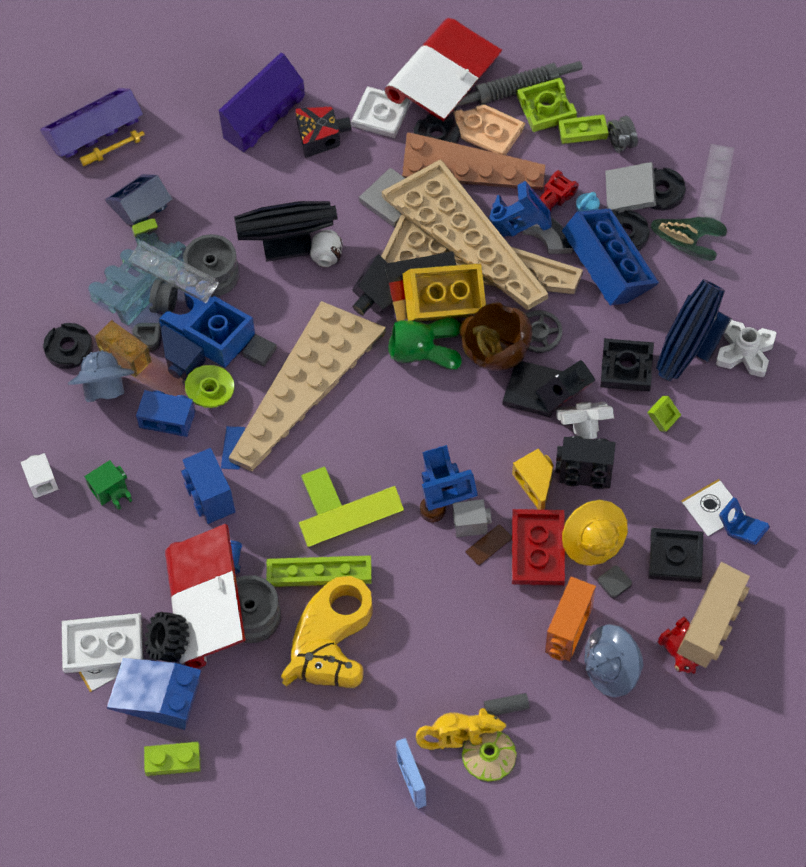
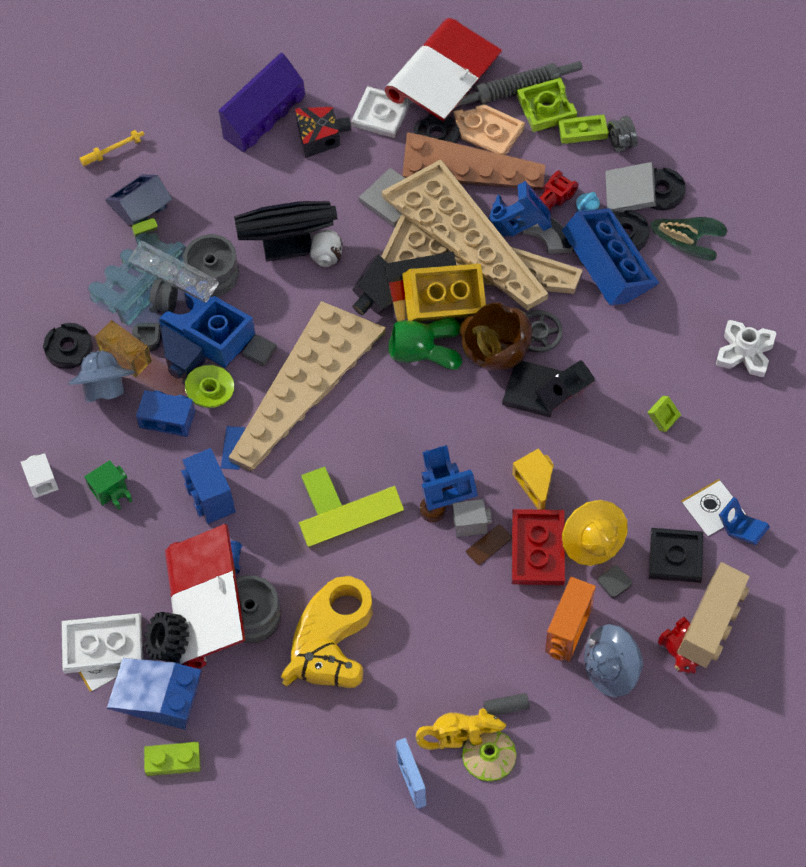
dark purple slope [40,88,143,158] -> none
lime plate [266,555,372,587] -> none
black brick [555,436,616,489] -> none
white plant [556,402,614,439] -> none
black brick [600,338,654,392] -> none
dark blue plate [656,279,732,381] -> none
clear plate [695,144,734,230] -> none

